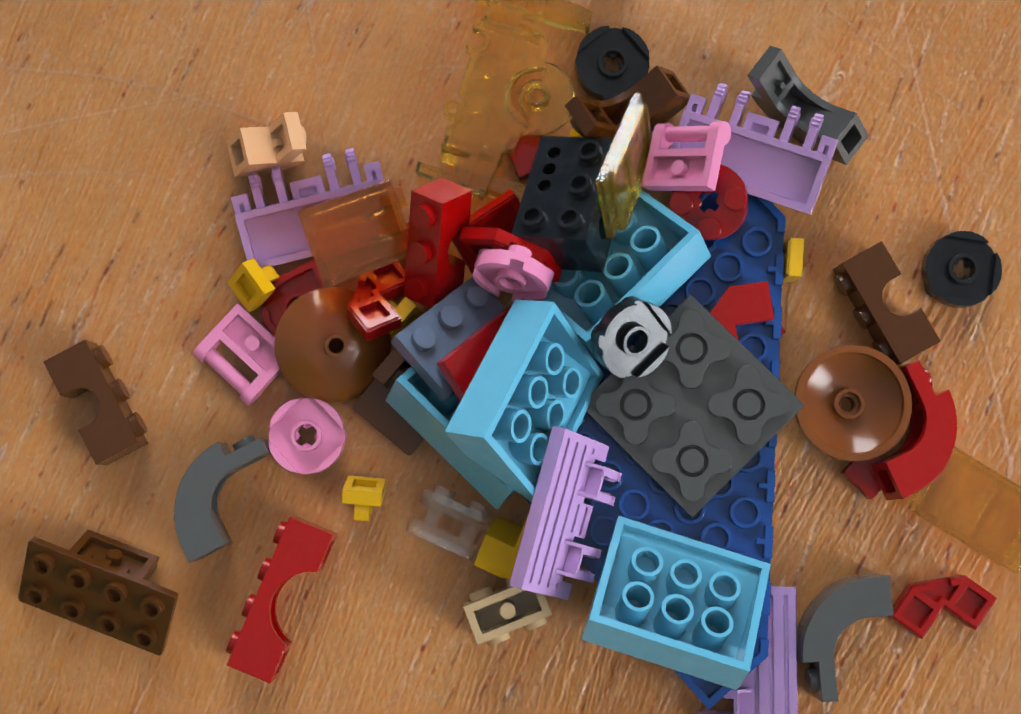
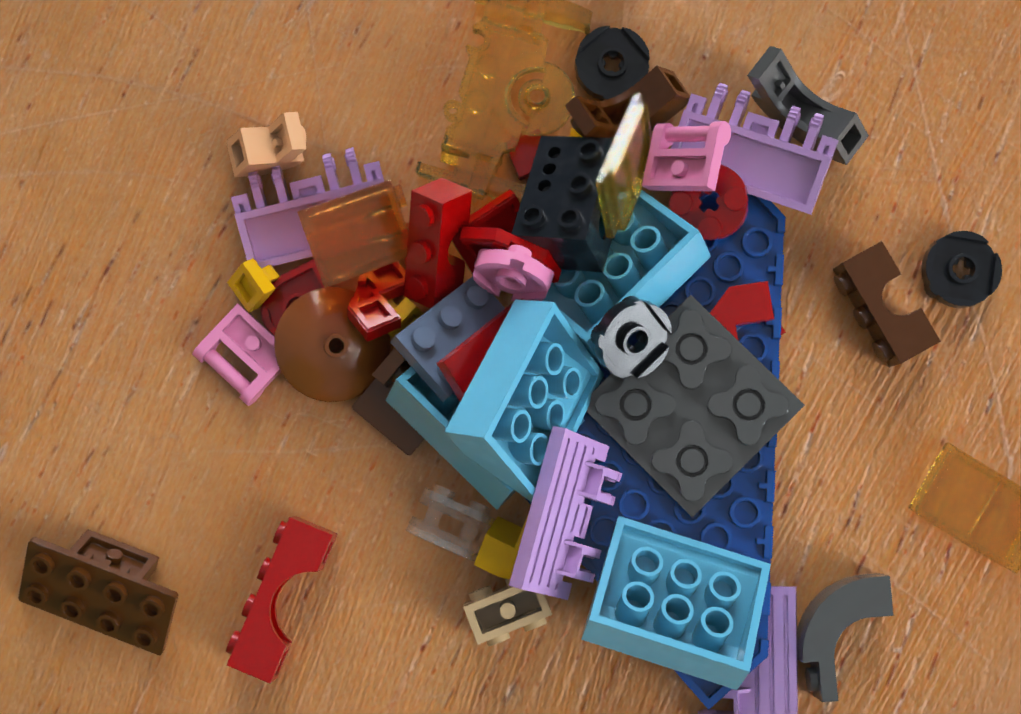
reddish brown arch [44,340,148,465] -> none
dark grey arch [174,435,271,563] -> none
bright pink plate [268,398,347,475] -> none
yellow tile [342,475,386,521] -> none
yellow tile [783,238,804,283] -> none
dark orange dish [794,345,912,461] -> none
red tile [840,455,884,499] -> none
red arch [871,360,957,500] -> none
red tile [888,575,997,639] -> none

